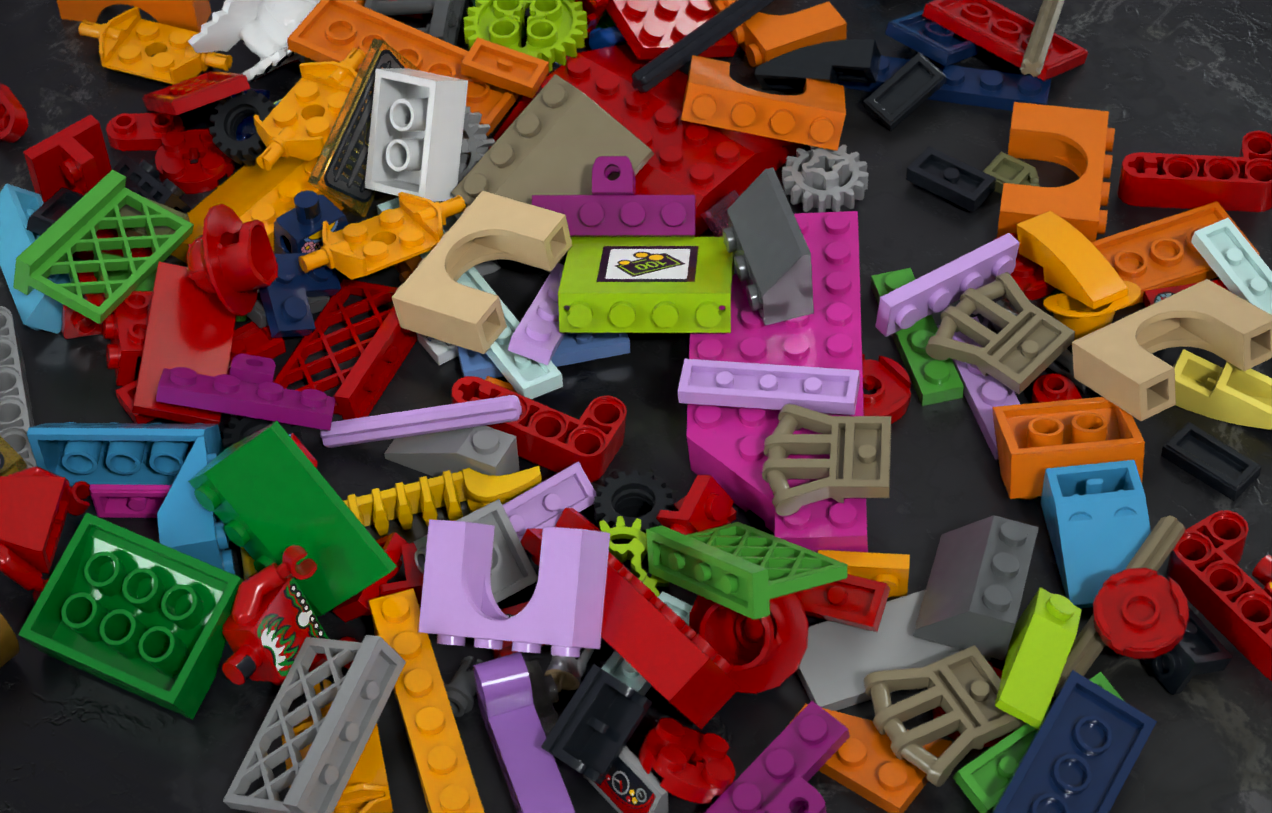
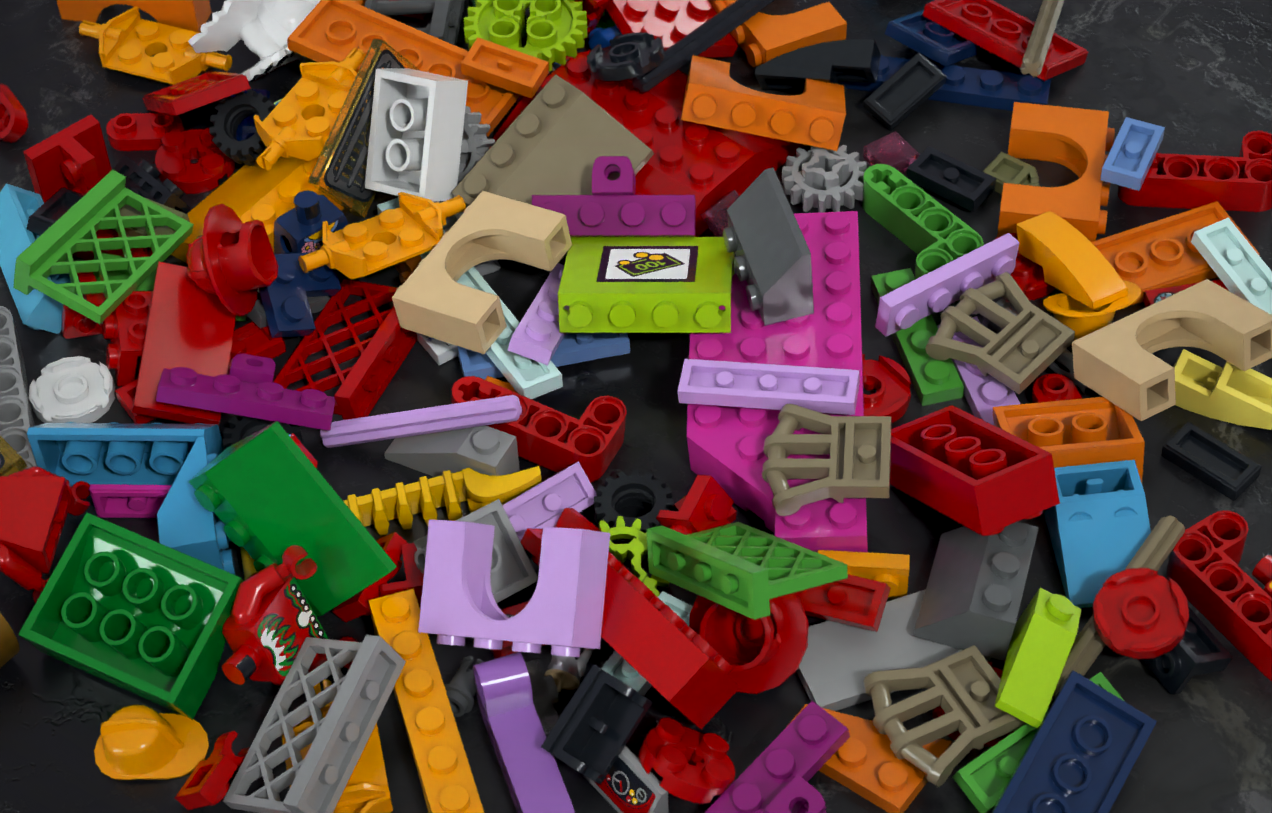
none -> white tile [29,356,115,423]
none -> light orange piece [94,705,209,780]
none -> red plate [175,730,250,810]
none -> black tile [587,32,665,81]
none -> bright green beam [862,164,984,279]
none -> clear pink plate [863,131,919,173]
none -> red brick [890,405,1060,536]
none -> medium blue plate [1100,117,1165,191]

